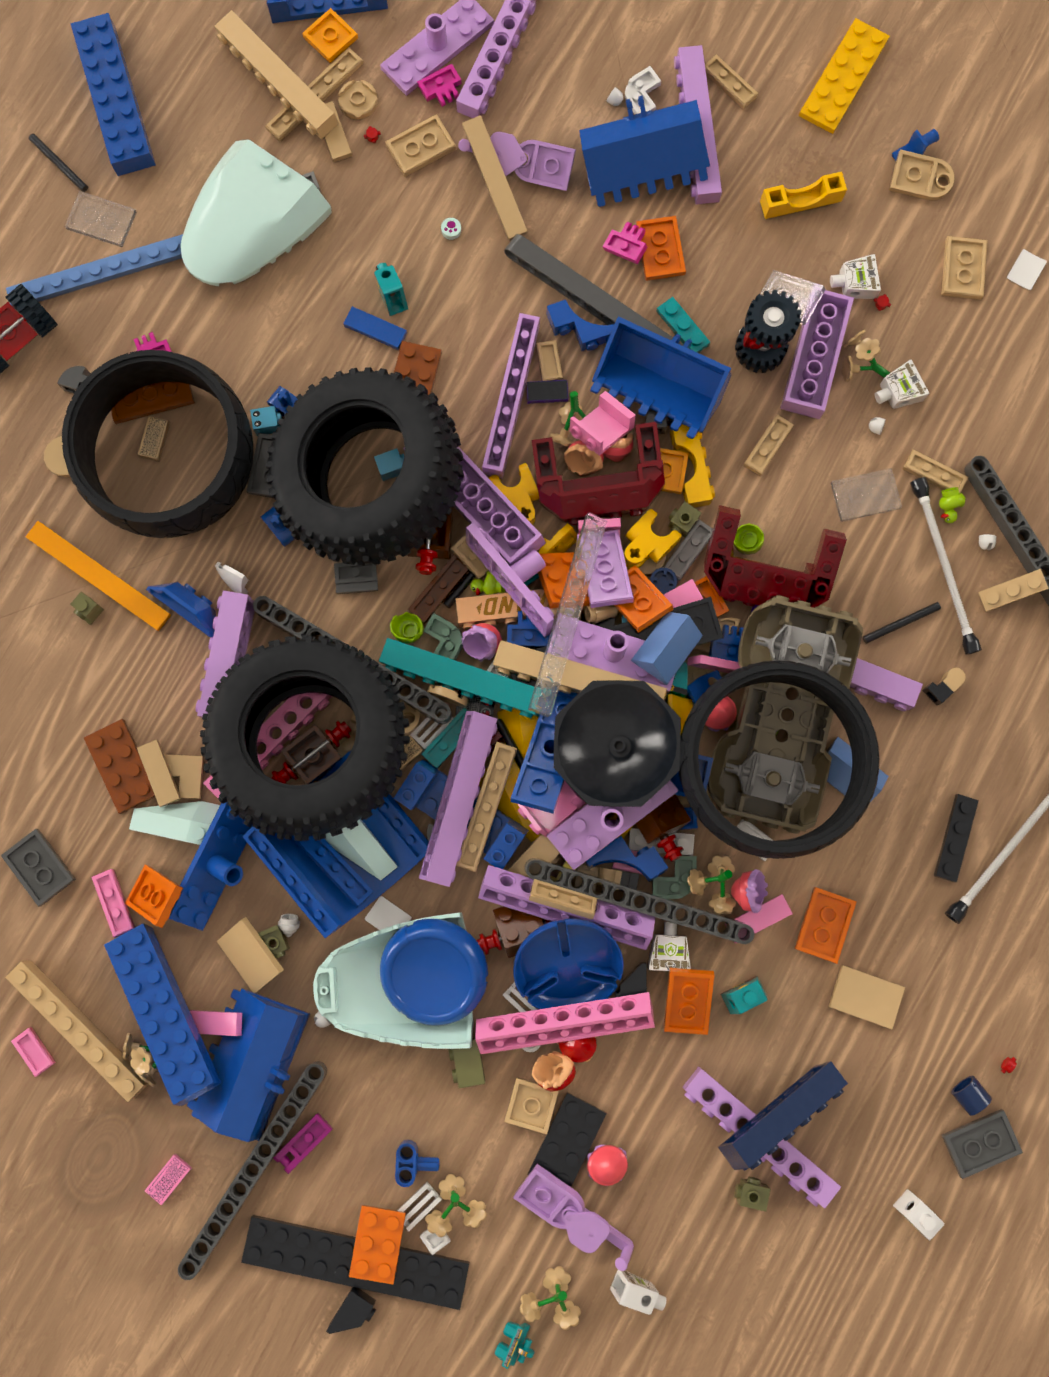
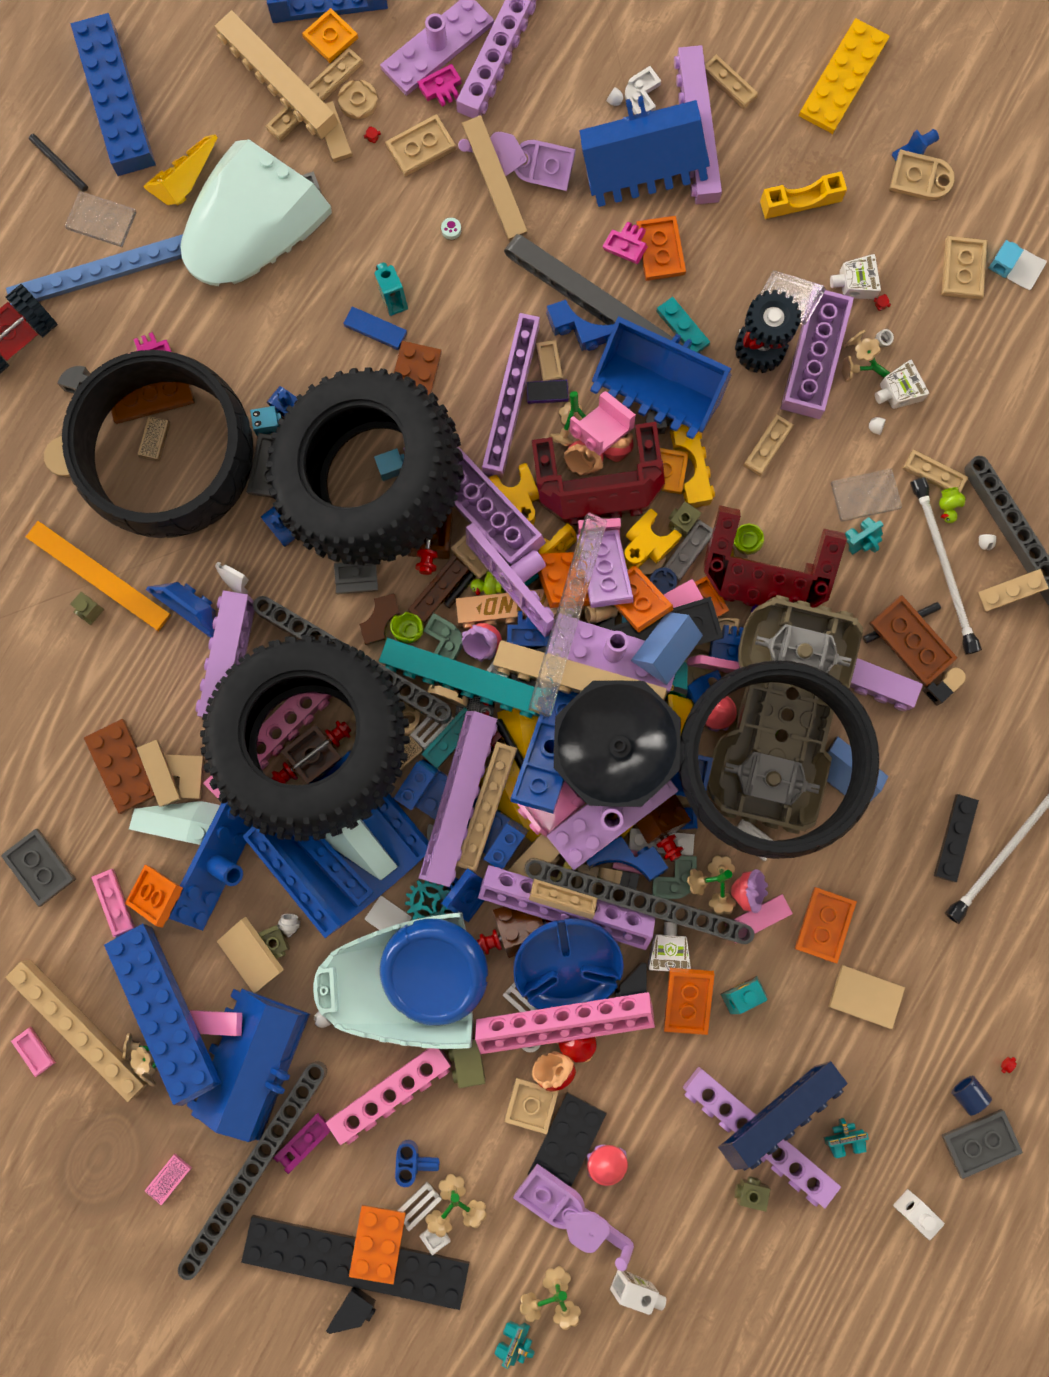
none -> yellow wedge [143,134,218,206]
none -> bright pink brick [326,1048,451,1145]
none -> reddish brown tile [359,593,400,645]
none -> teal gear [405,880,450,920]
none -> blue tile [441,868,485,923]
none -> teal hips [824,1118,869,1158]
none -> teal hips [845,517,884,555]
none -> dark orange plate [869,595,958,686]
none -> white hinge [875,329,894,347]
none -> medium azure brick [988,240,1024,278]

